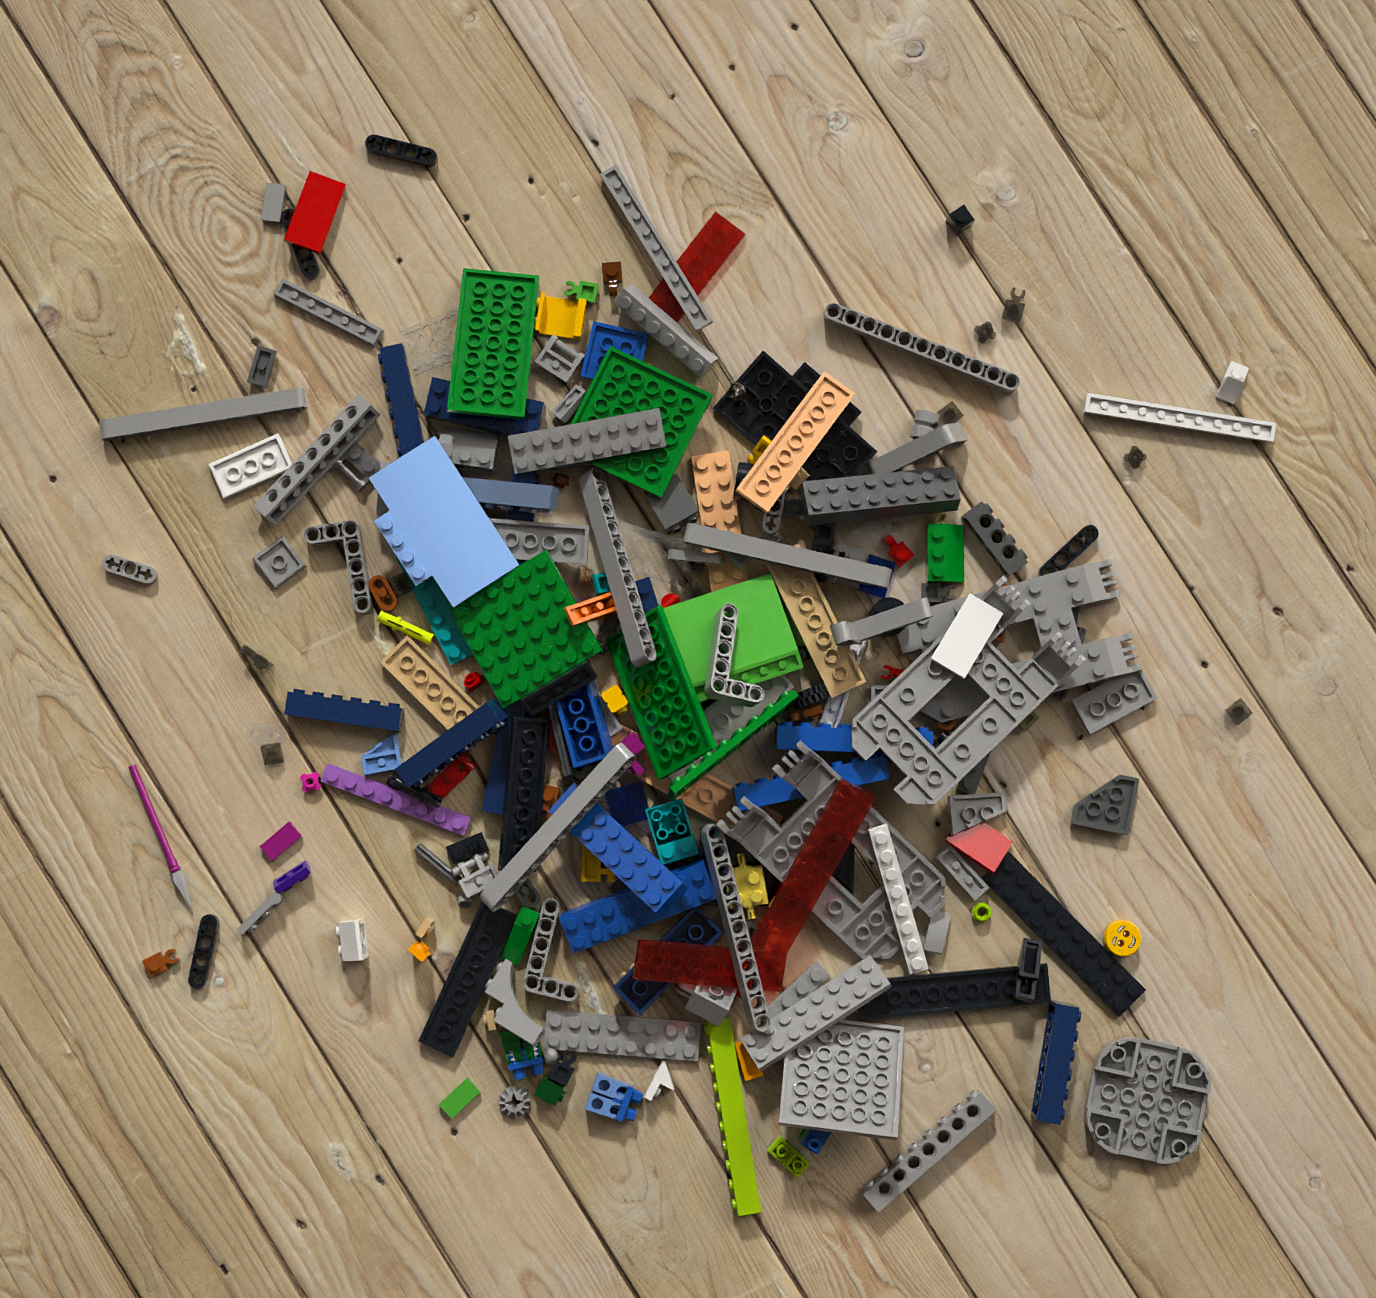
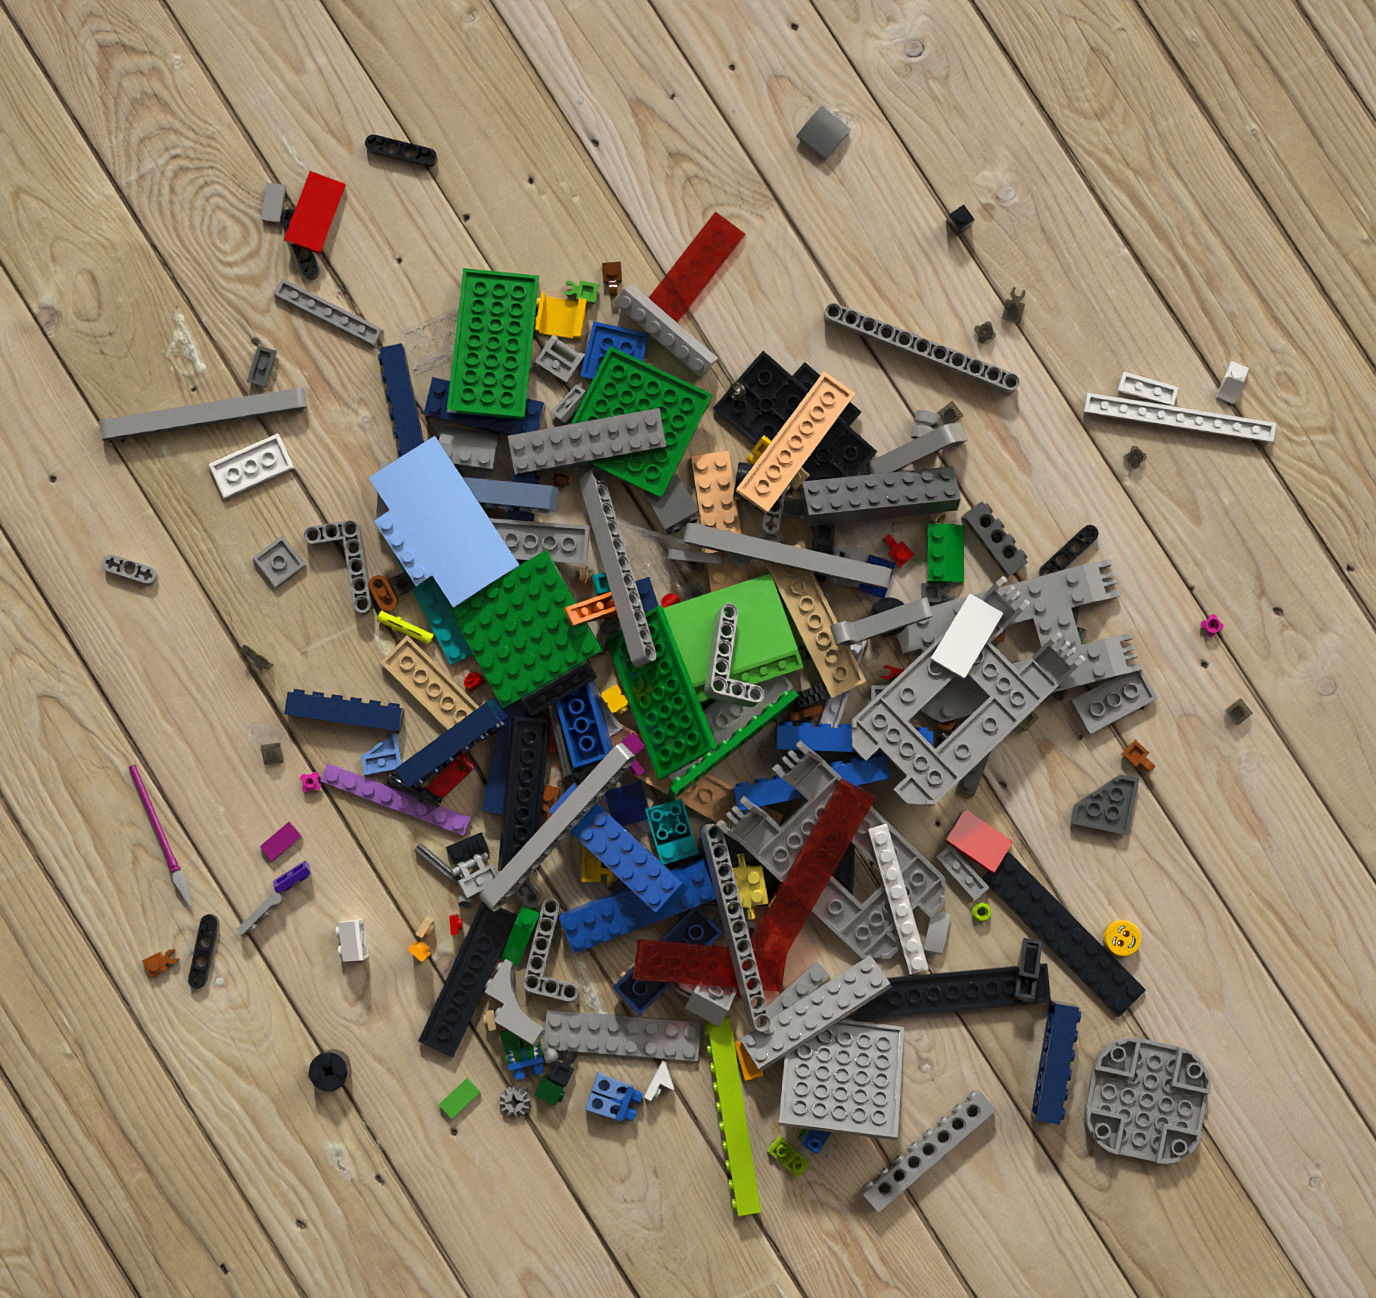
light grey brick [253,394,380,526] -> none
flat silver plate [332,441,380,491] -> none
light grey plate [600,164,713,332] -> none
light grey wing [947,792,1006,835] -> none
none -> black brick [308,1049,351,1092]
none -> red plate [449,914,463,935]
none -> dark grey slope [796,106,851,160]
none -> white plate [1117,372,1179,406]
none -> dark orange plate [1121,739,1156,772]
none -> dark pink plate [1200,614,1224,637]

